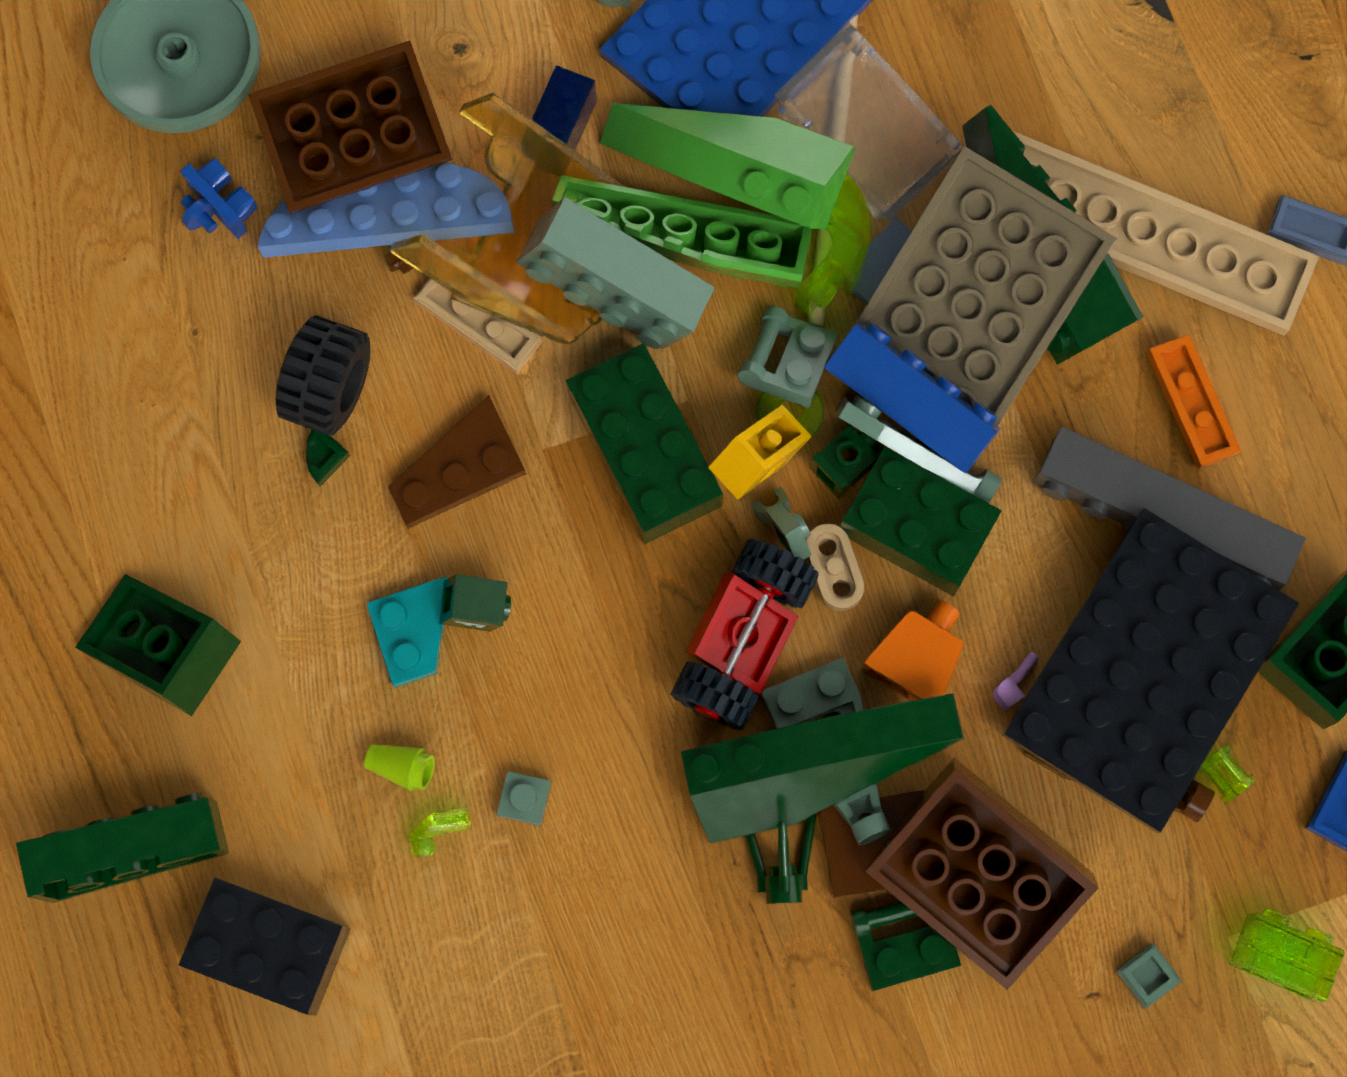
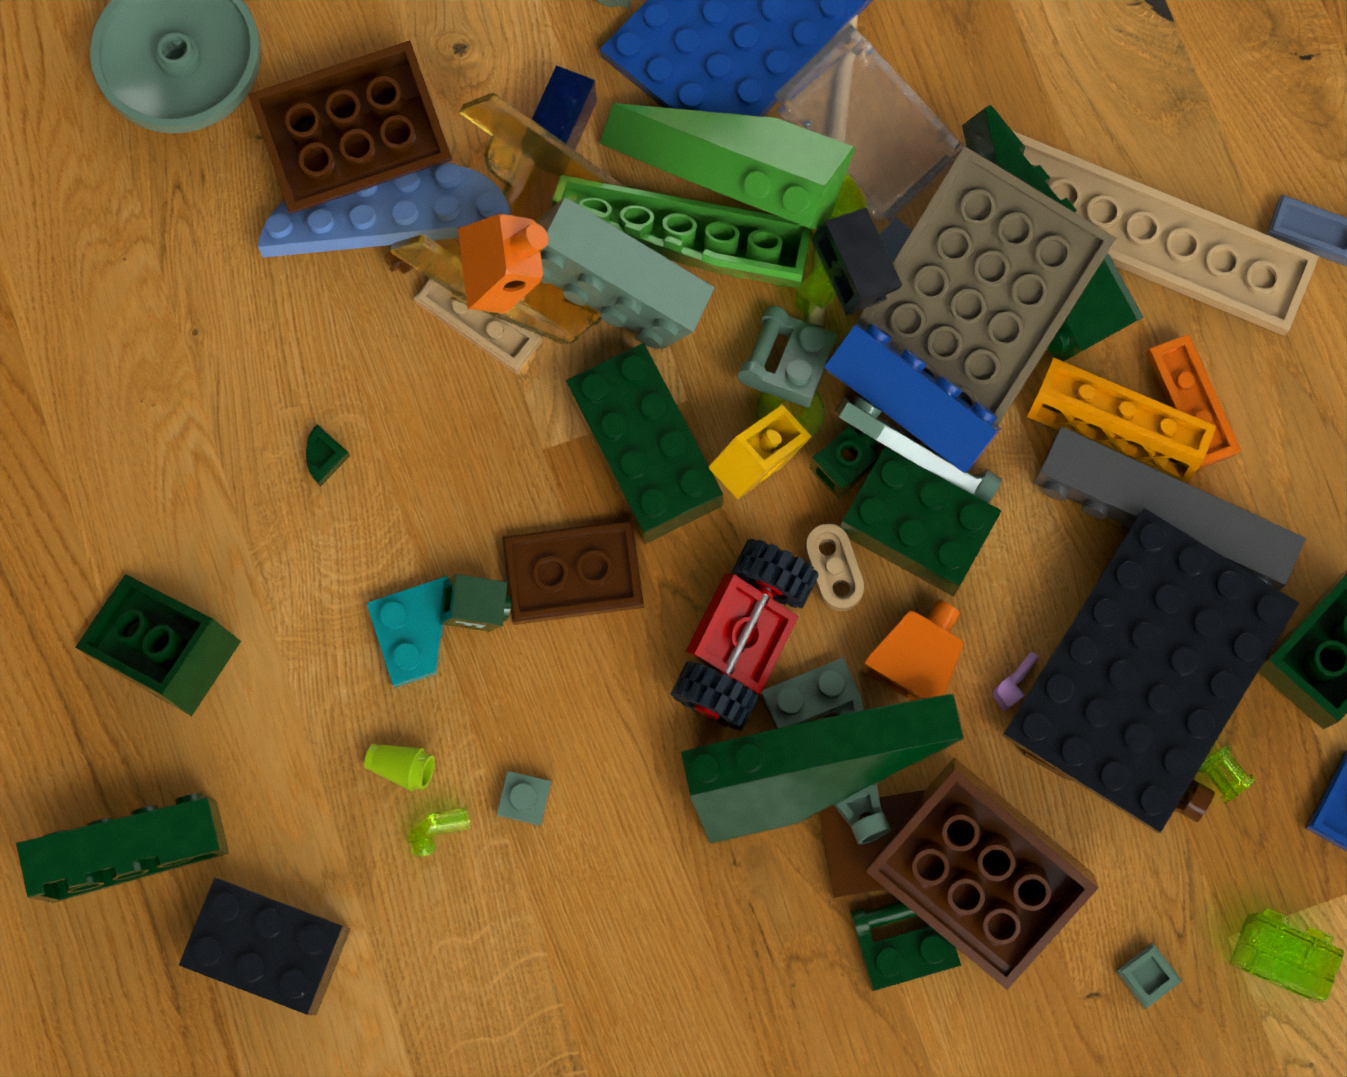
blue hips [180,158,258,239] -> none
black tyre [276,315,370,436] -> none
reddish brown wing [388,395,526,529] -> none
dark green plant [745,814,817,904] -> none
sand green plate [751,487,811,560] -> none
none -> orange torso [458,214,549,314]
none -> reddish brown tile [502,520,644,625]
none -> black hinge [811,208,902,316]
none -> light orange fence [1027,357,1216,484]

